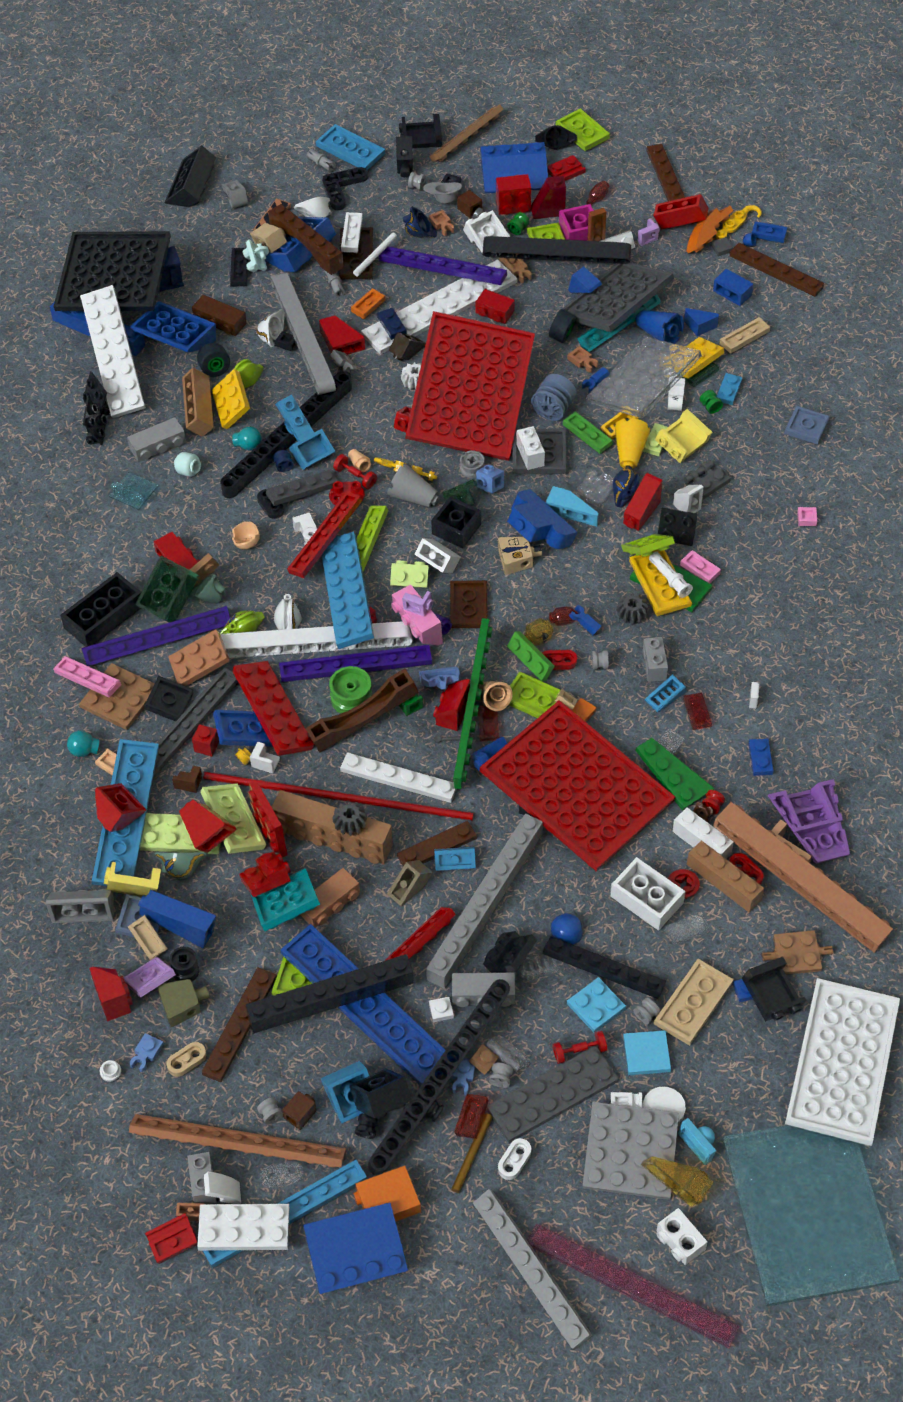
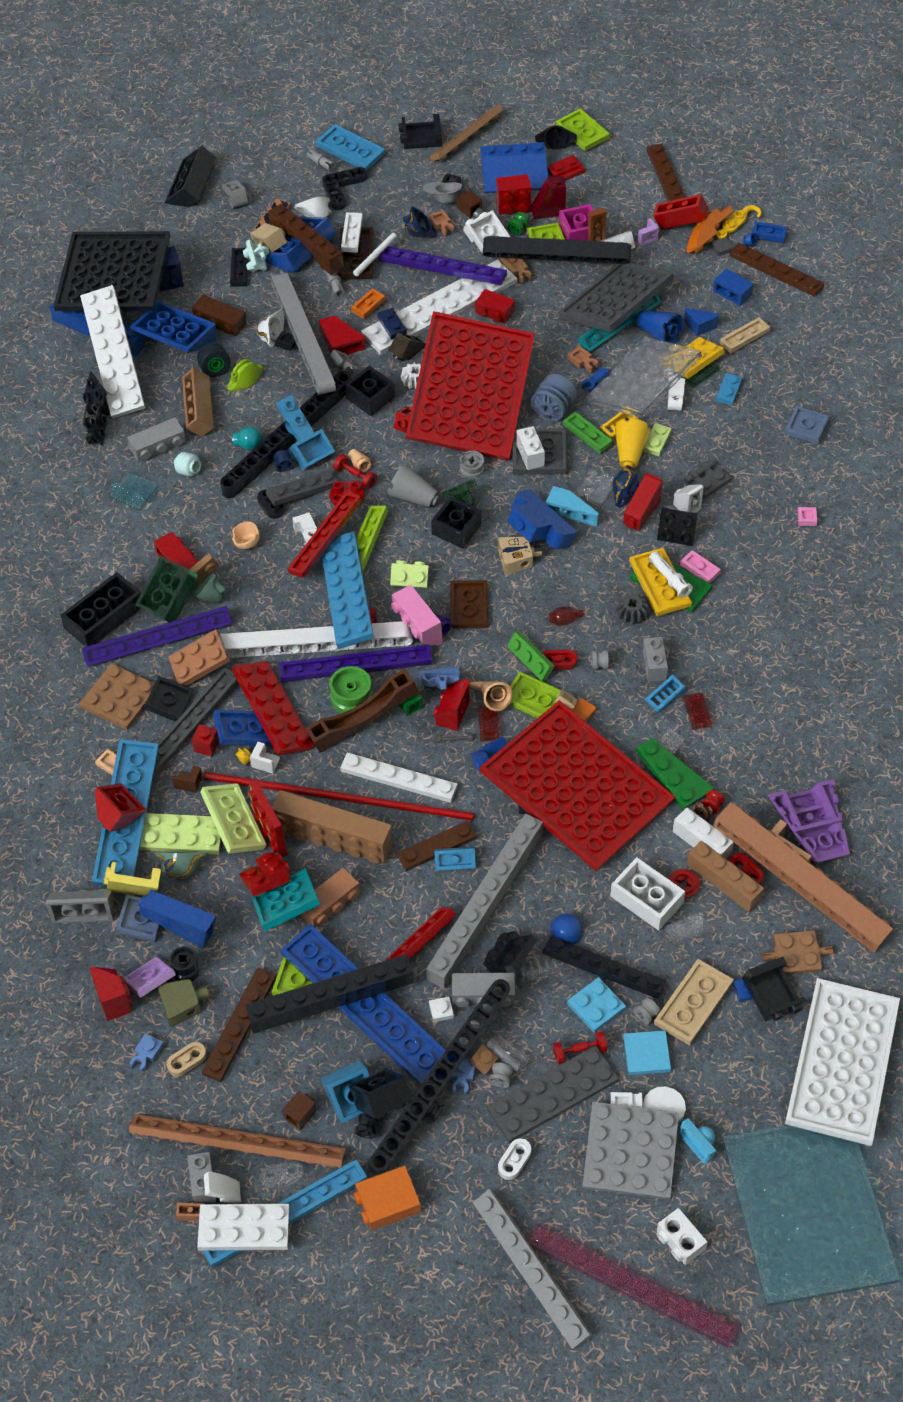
bright pink tile [53,656,122,698] -> none
teal piece [67,730,99,757] -> none
white plate [100,1060,121,1082] -> none
tan tile [128,915,168,960] -> none
red plate [145,1213,198,1264] -> none
red slope [179,799,237,853] -> none
yellow plate [212,369,250,429] -> none
lime hat [220,610,265,634] -> none
light grey wheel [257,1097,283,1125] -> none
white hat [274,594,301,630] -> none
blue slope [303,1202,408,1294] -> none
dark grey gear [332,801,367,836] -> none
yellow piece [374,457,438,481] -> none
dark tan slope [387,860,433,906] -> none
black torso [396,136,413,178] -> none
lavender bracket [402,591,433,616] -> none
light grey wheel [408,172,426,191] -> none
white brick [415,538,461,573] -> none
pearl gold bar [451,1113,493,1193] -> none
green plate [453,618,493,789] -> none
clear red plate [454,1094,489,1139] -> none
medium blue brick [476,465,504,493] -> none
clear yellow head [524,618,553,646] -> none
black wheel [549,309,576,343] -> none
blue slope [568,267,602,293] -> none
blue bar [569,605,601,635] -> none
clear red plant [586,181,610,205] -> none
lime plate [621,534,675,557] -> none
clear yellow slope [641,1156,713,1207] -> none
light yellow panel [655,409,713,463] -> none
green wheel [700,390,723,414] -> none
blue plate [748,739,773,776] -> none
white tile [749,682,759,709] -> none
none -> black brick [345,365,395,416]

